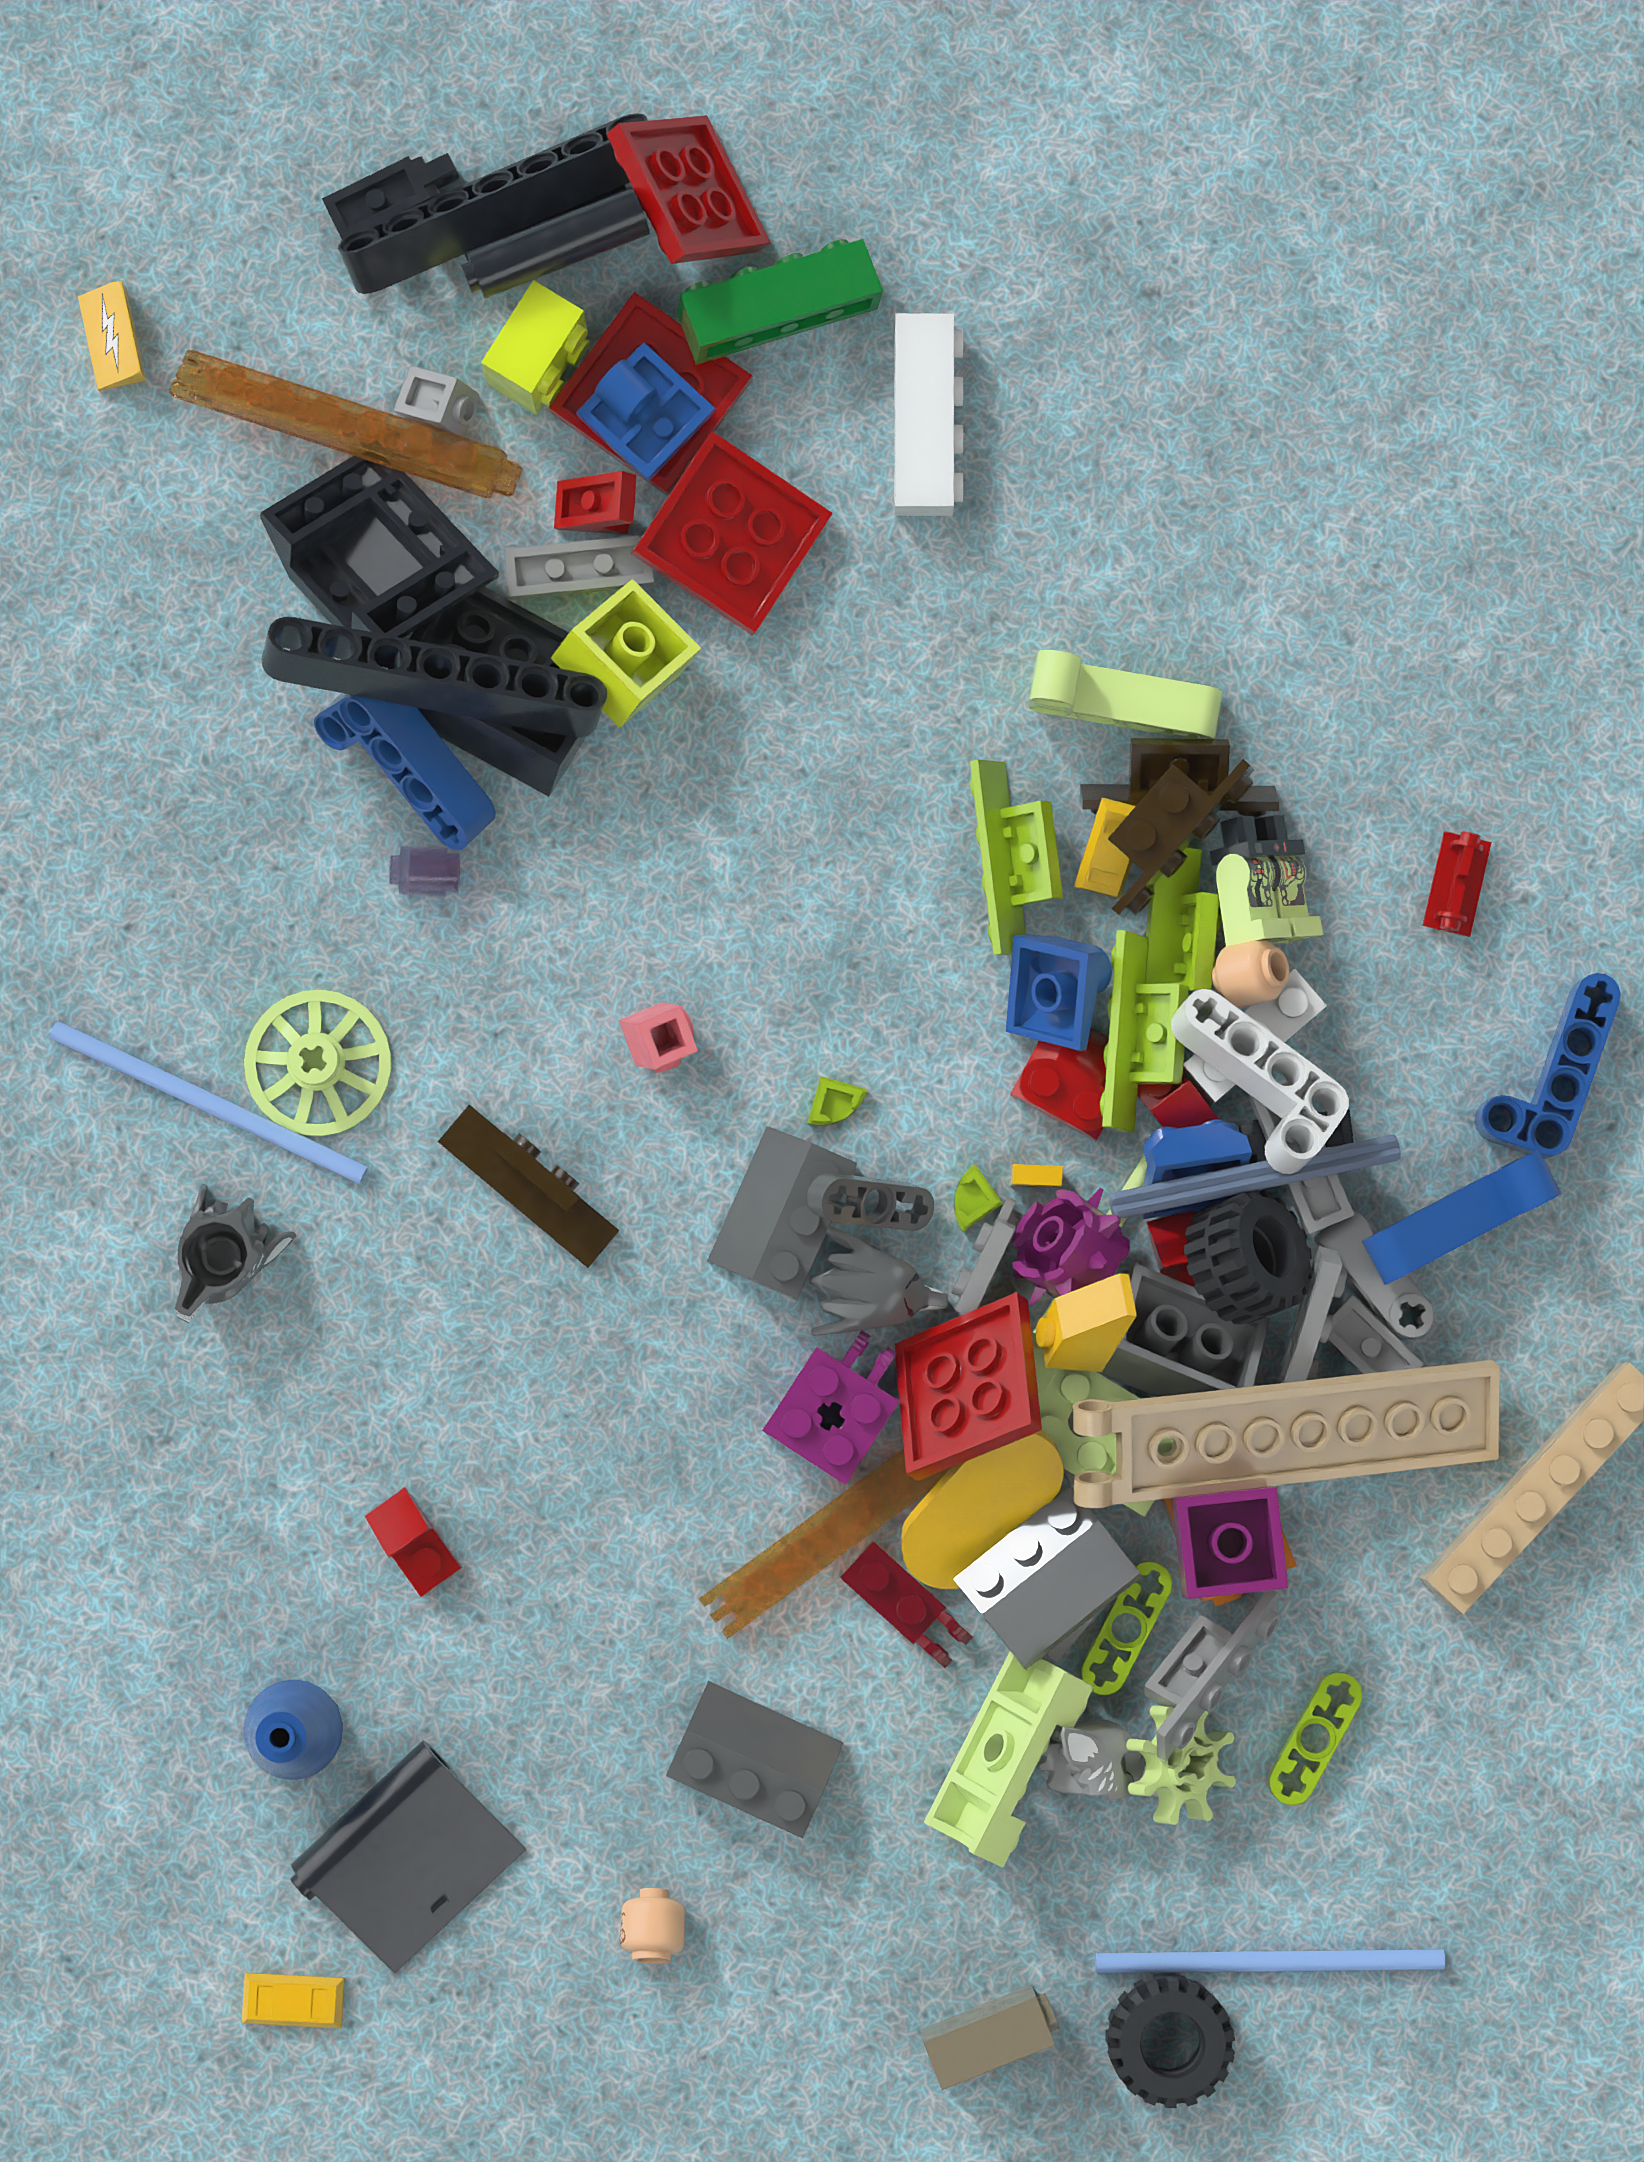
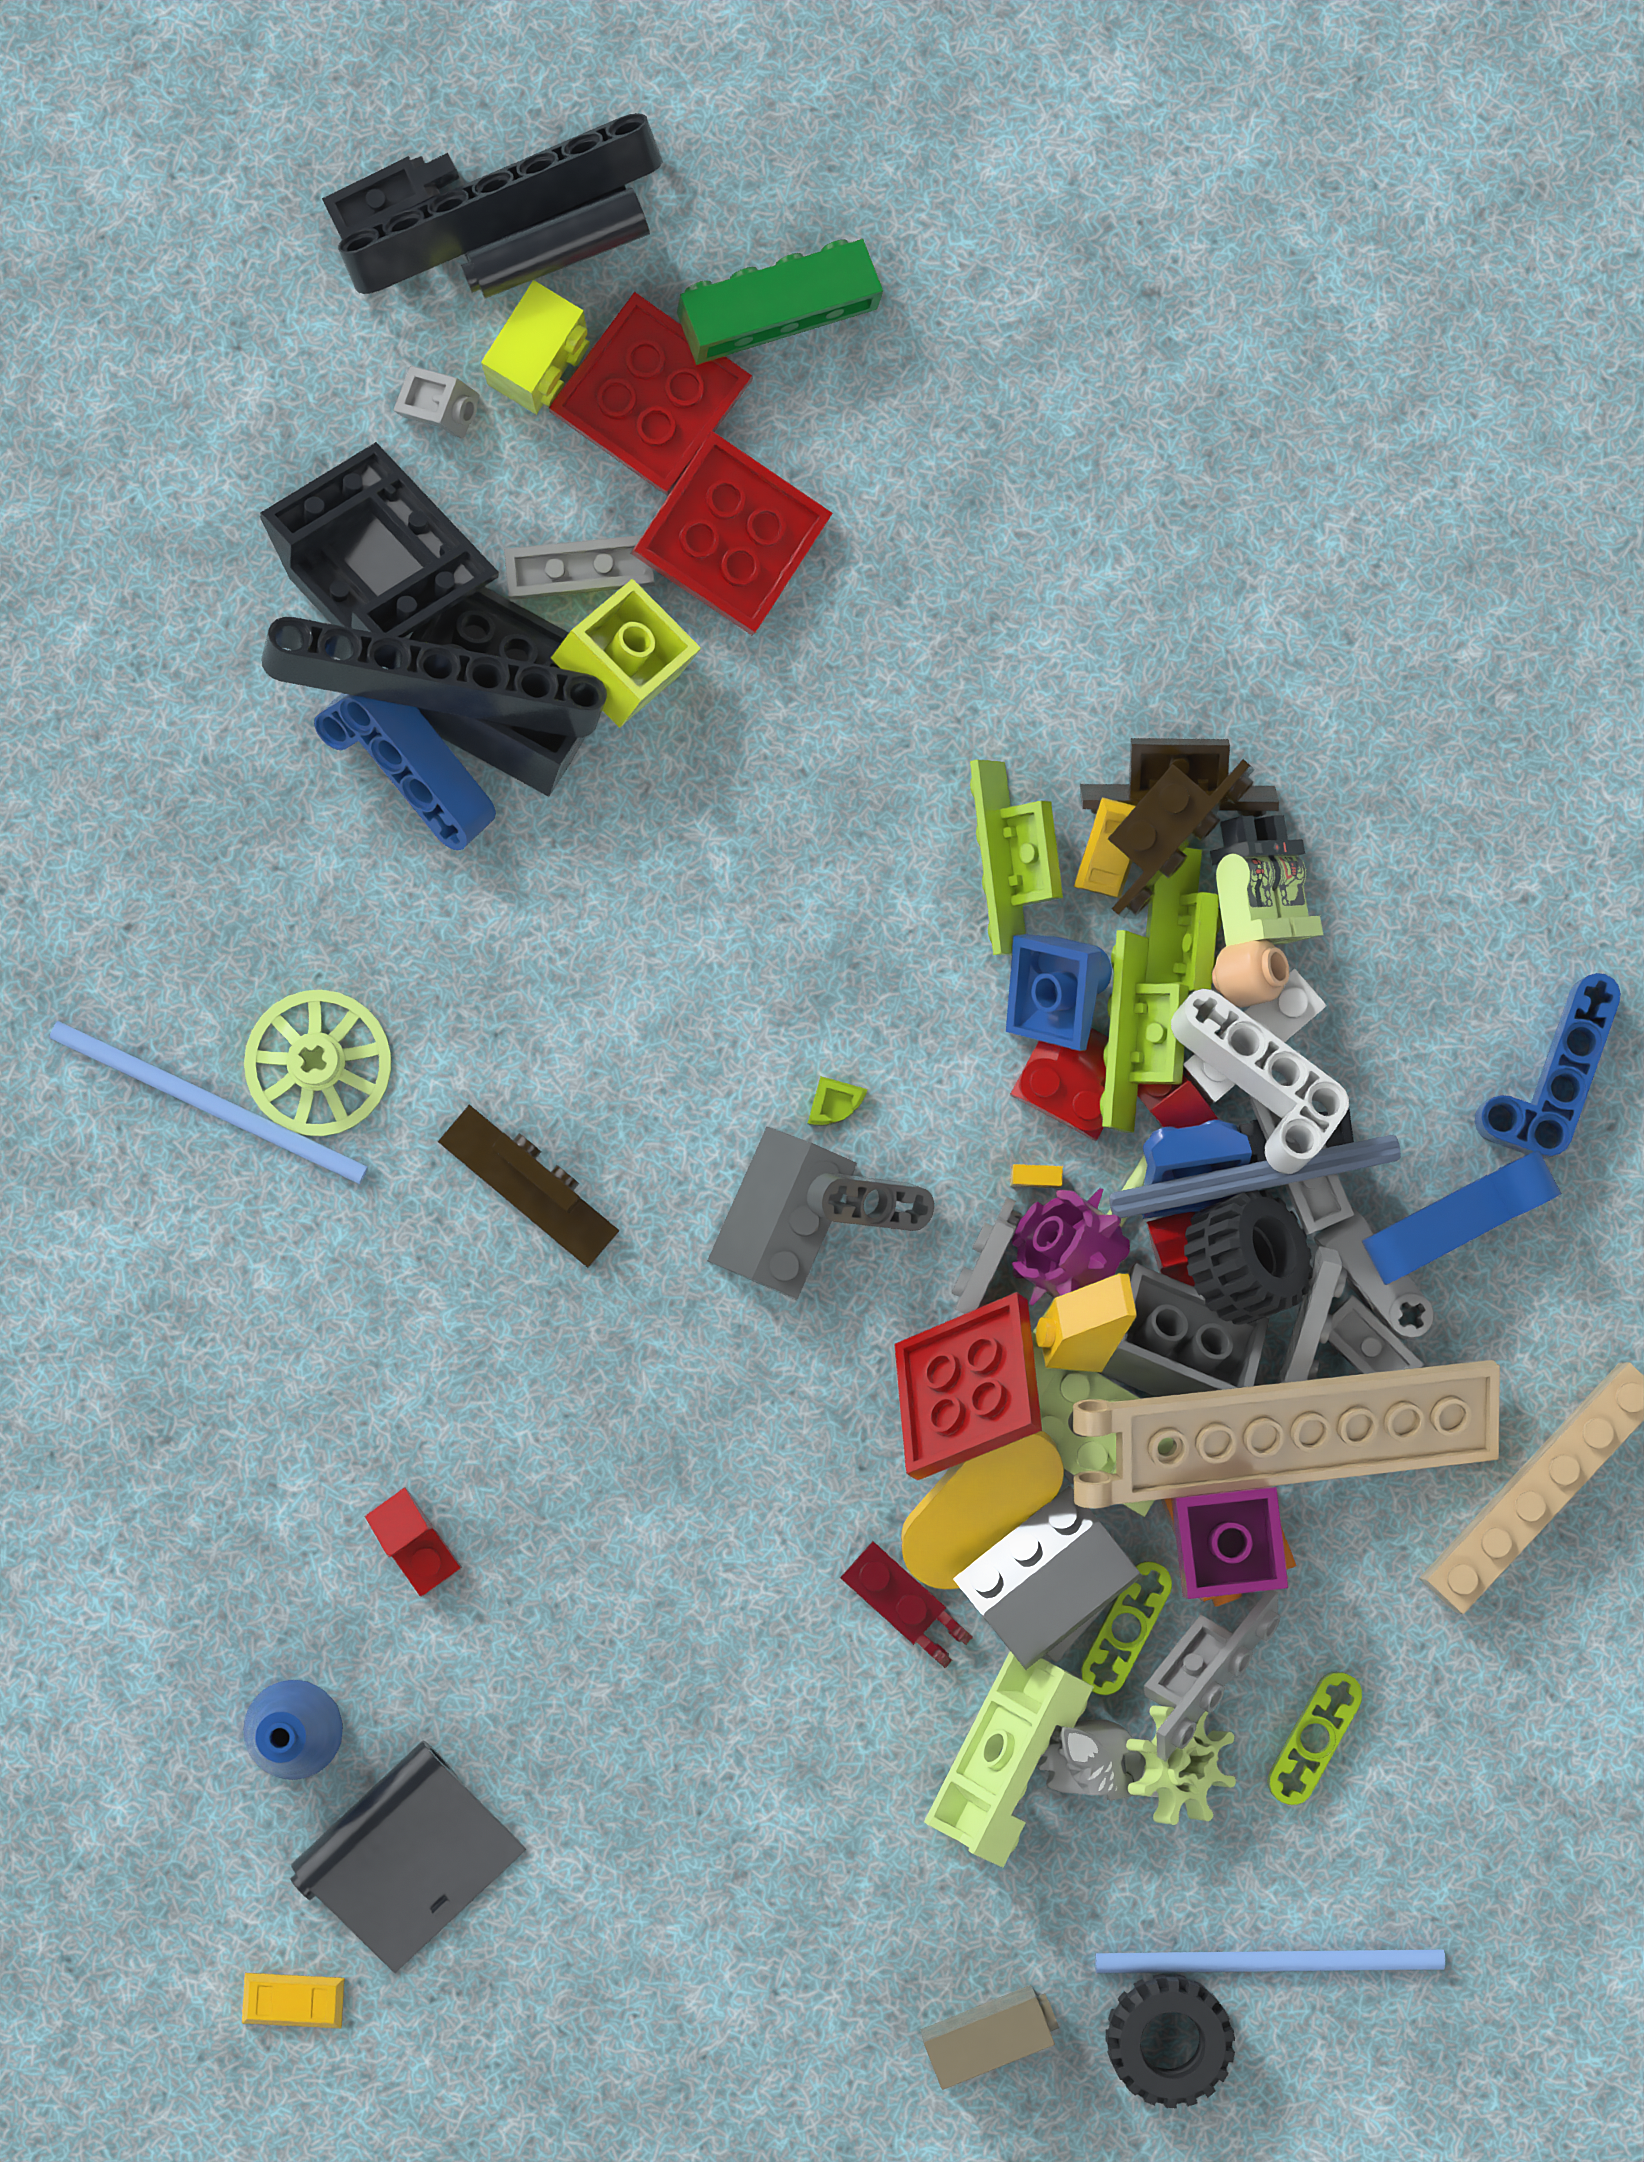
yellow slope [78,280,146,391] -> none
clear orange hinge [169,350,523,498] -> none
dark grey piece [175,1184,296,1323] -> none
clear purple brick [389,846,461,897] -> none
red slope [554,471,637,534] -> none
blue plate [576,342,715,482] -> none
red plate [606,115,771,264] -> none
coral brick [619,1002,698,1073] -> none
light nougat head [620,1888,686,1964] -> none
dark grey slope [666,1681,843,1839] -> none
clear orange hinge [698,1448,950,1639] -> none
magenta hinge [762,1330,900,1485] -> none
dark grey piece [810,1226,948,1336] -> none
white brick [894,313,963,516] -> none
lime tile [954,1164,1003,1232] -> none
yellowish green beam [1027,650,1223,739] -> none
red hinge [1422,831,1492,937] -> none

